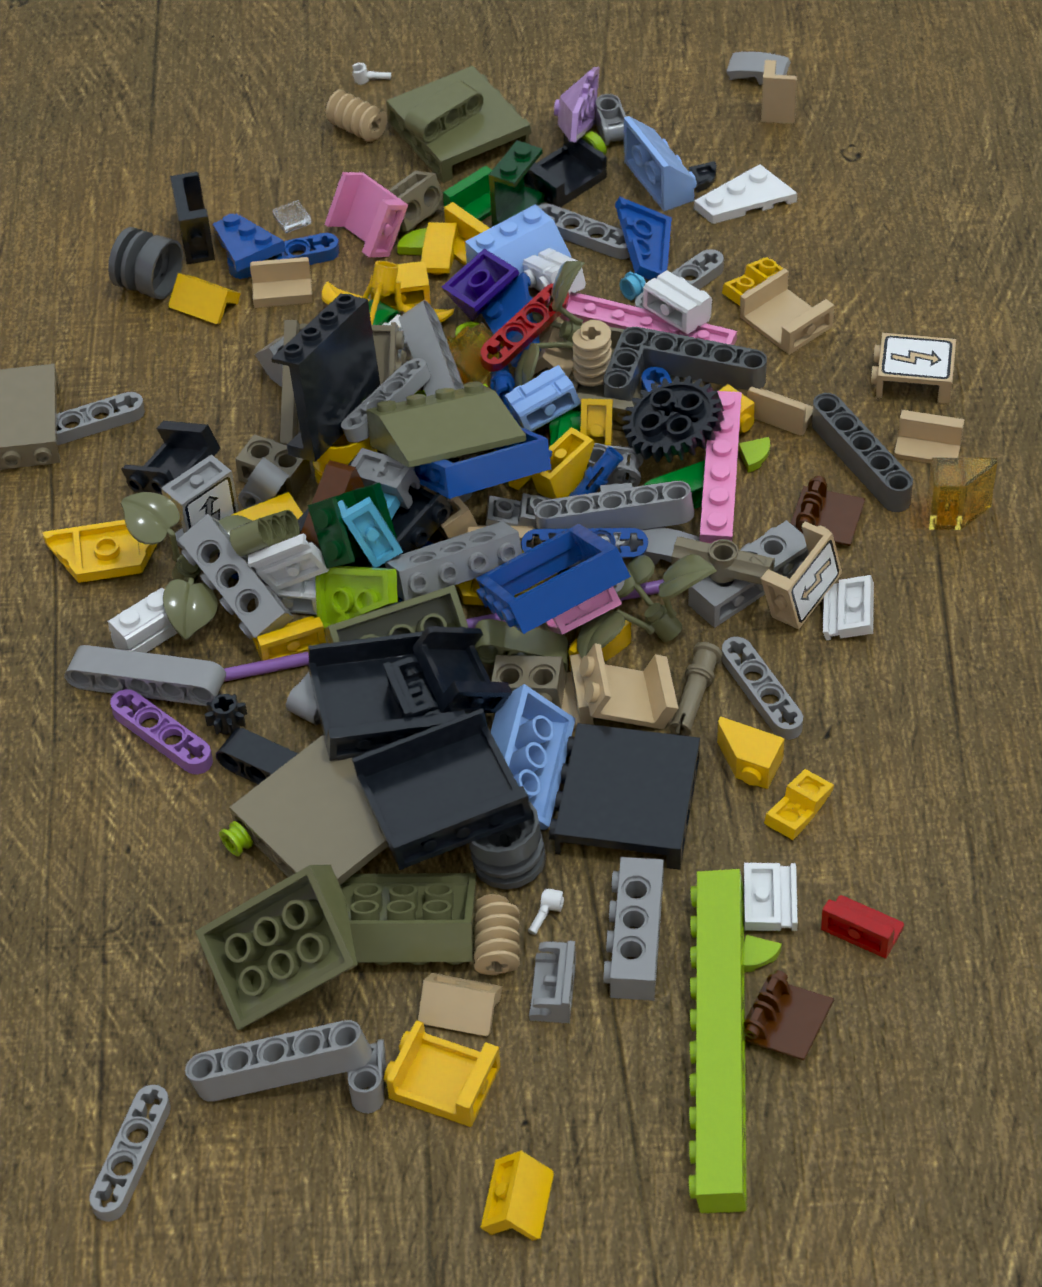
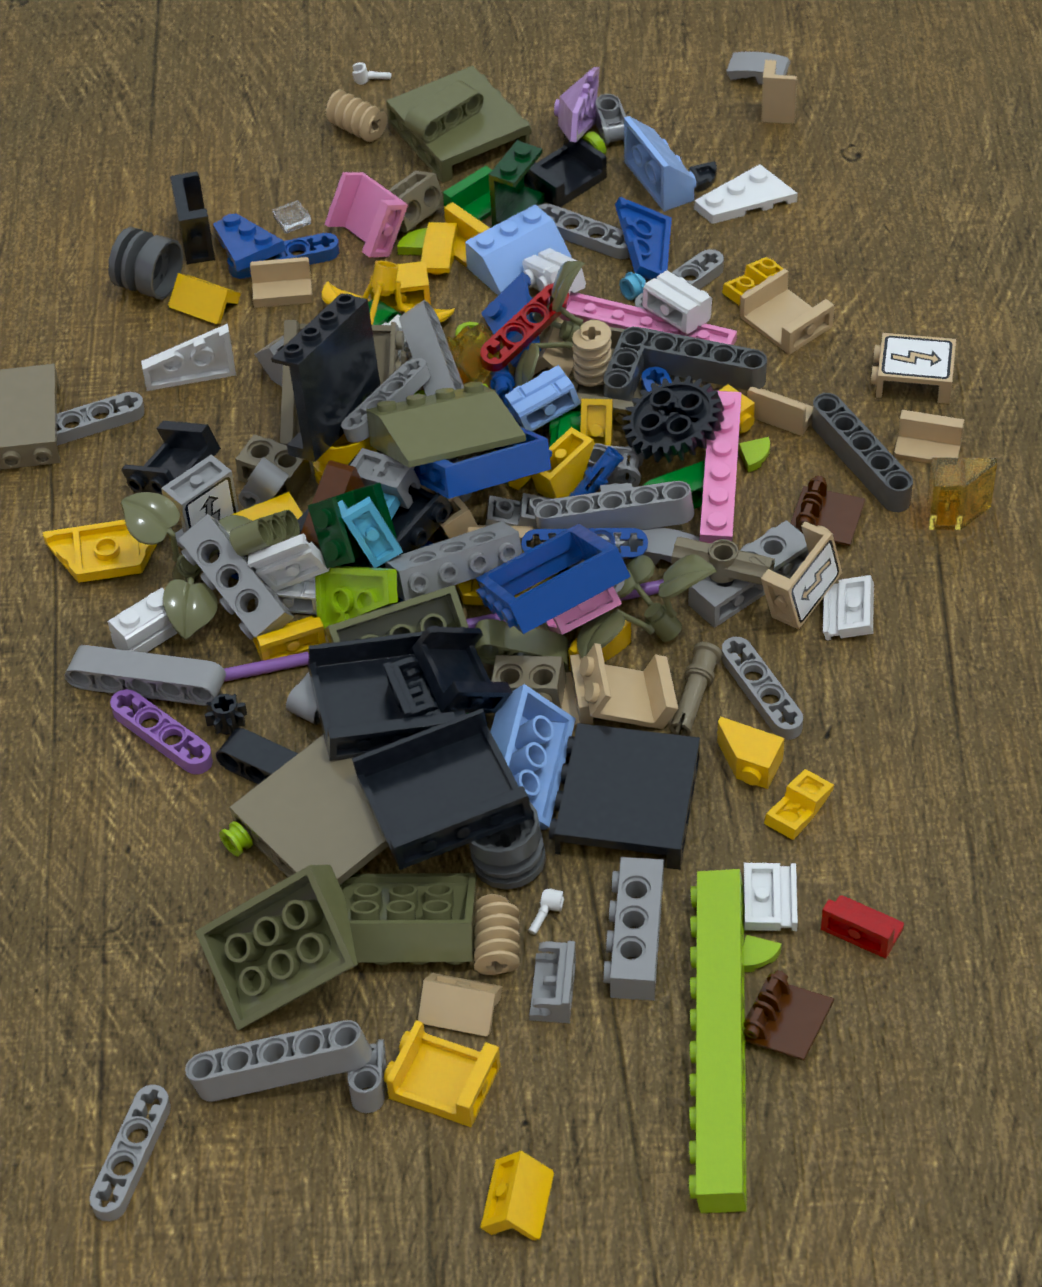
dark purple slope [441,248,520,322] -> none
none -> white wing [141,324,236,391]

